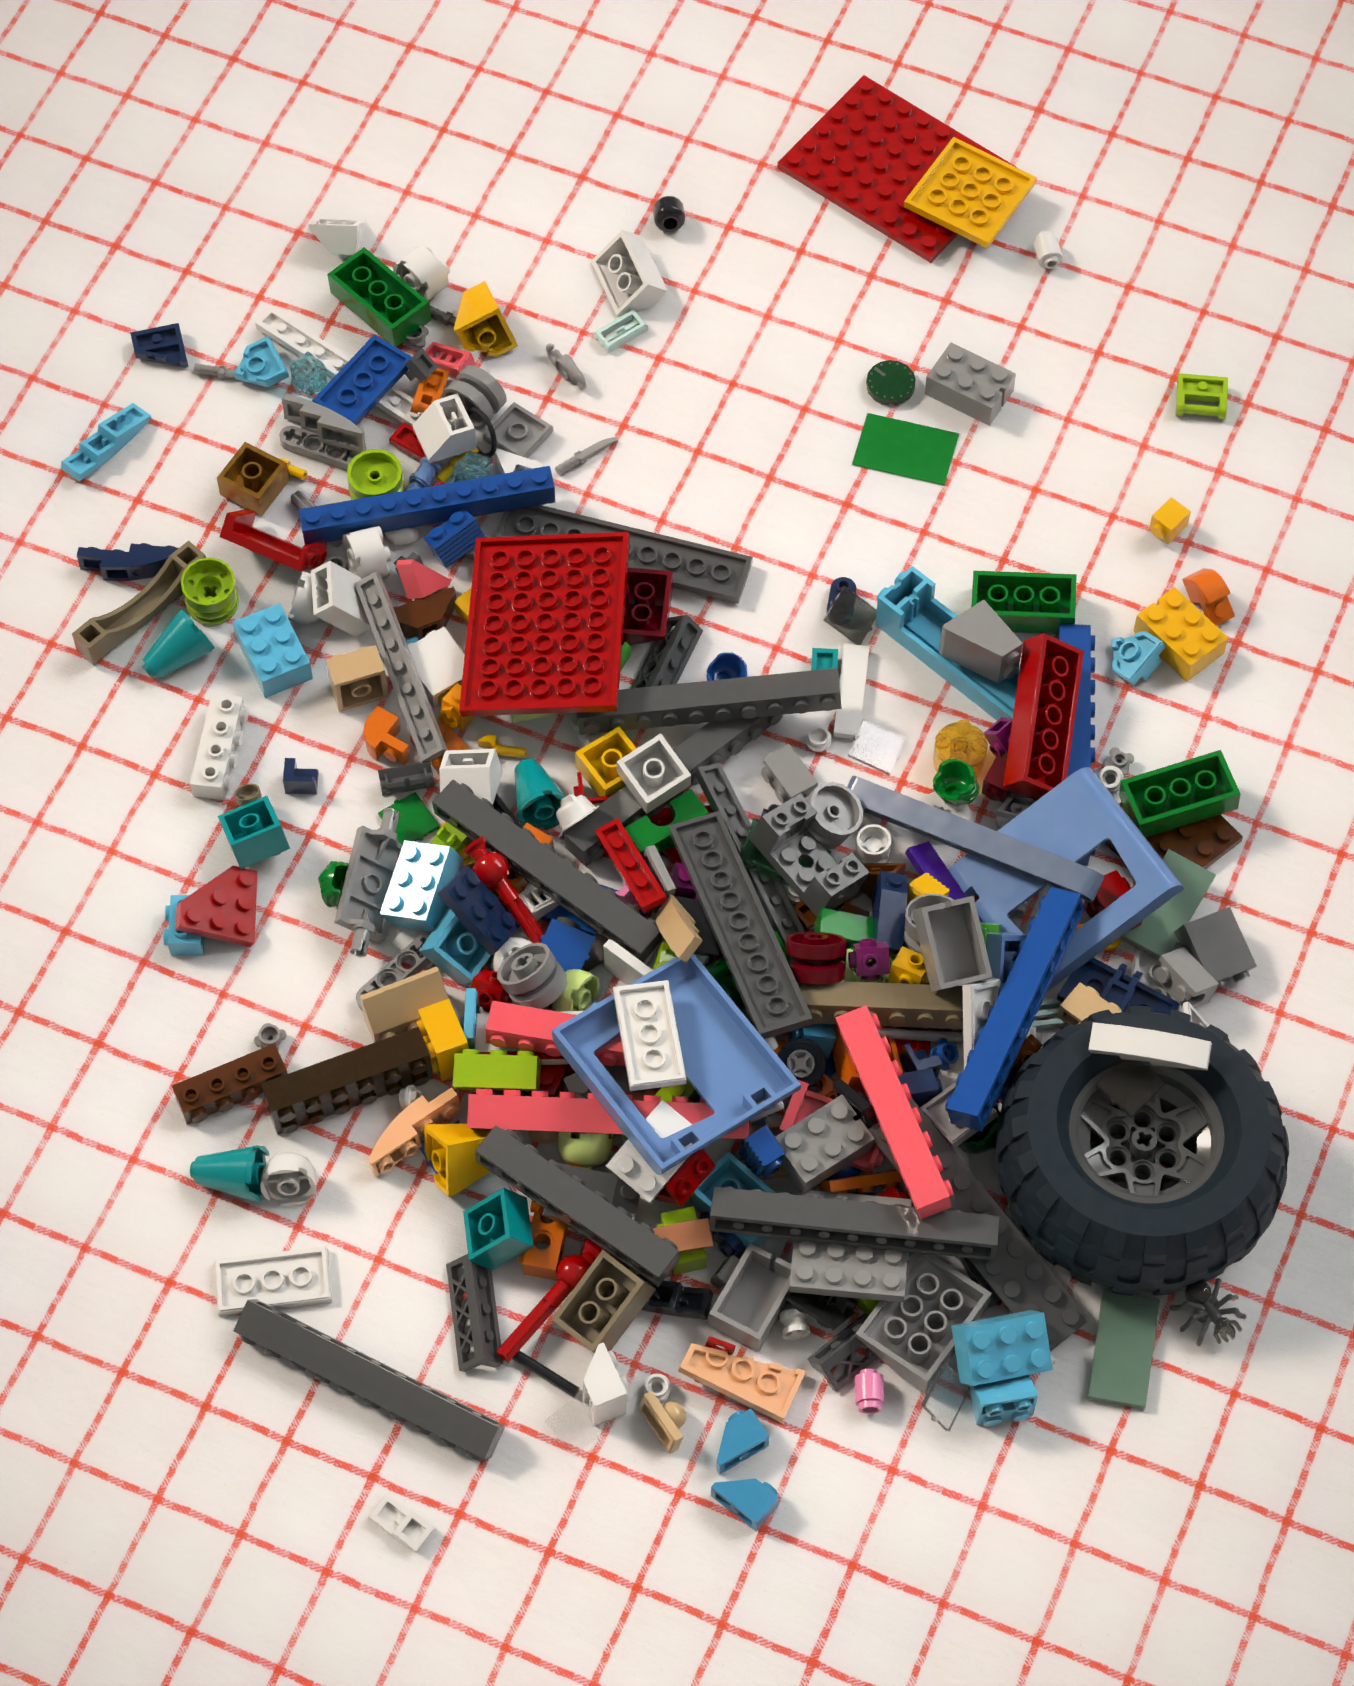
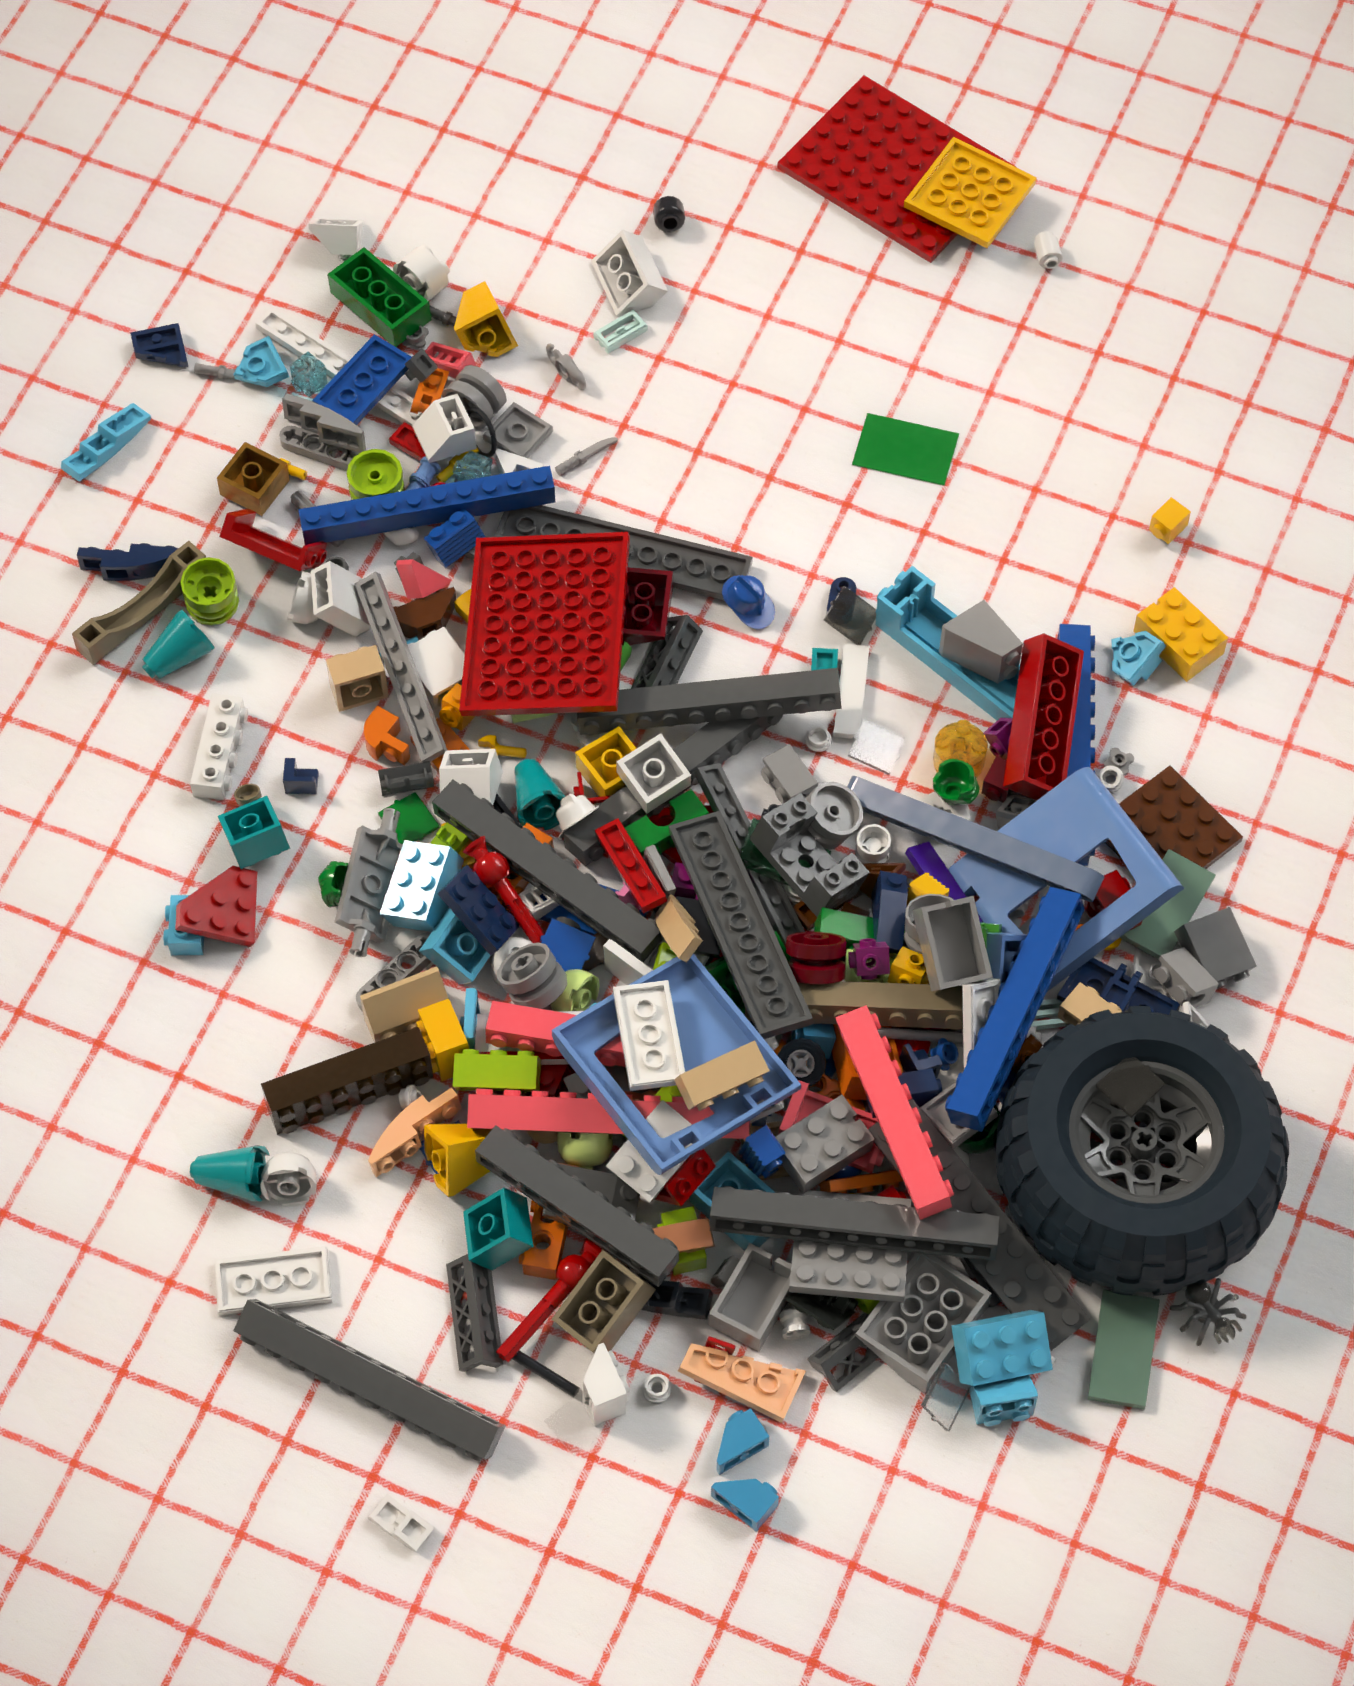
reddish brown brick [172,1043,288,1124] -> none
medium azure brick [232,603,313,698] -> none
light grey plate [254,1023,287,1050] -> none
white brick [342,526,391,578] -> none
red brick [471,968,512,1012] -> none
tan tile [638,1390,686,1454] -> none
dark blue plate [698,1211,746,1258] -> none
blue hair [706,652,747,681] -> none
black plate [832,1078,877,1129] -> none
bright pink brick [854,1369,884,1414] -> none
dark green tile [866,360,916,405] -> none
light grey piece [925,342,1016,426] -> none
green brick [971,570,1077,634] -> none
white slope [1088,1022,1212,1071] -> none
green brick [1119,750,1241,838] -> none
lime plate [1175,373,1228,420] -> none
orange brick [1182,568,1235,626] -> none
none -> tan brick [674,1040,770,1111]
none -> blue piece [722,575,775,629]

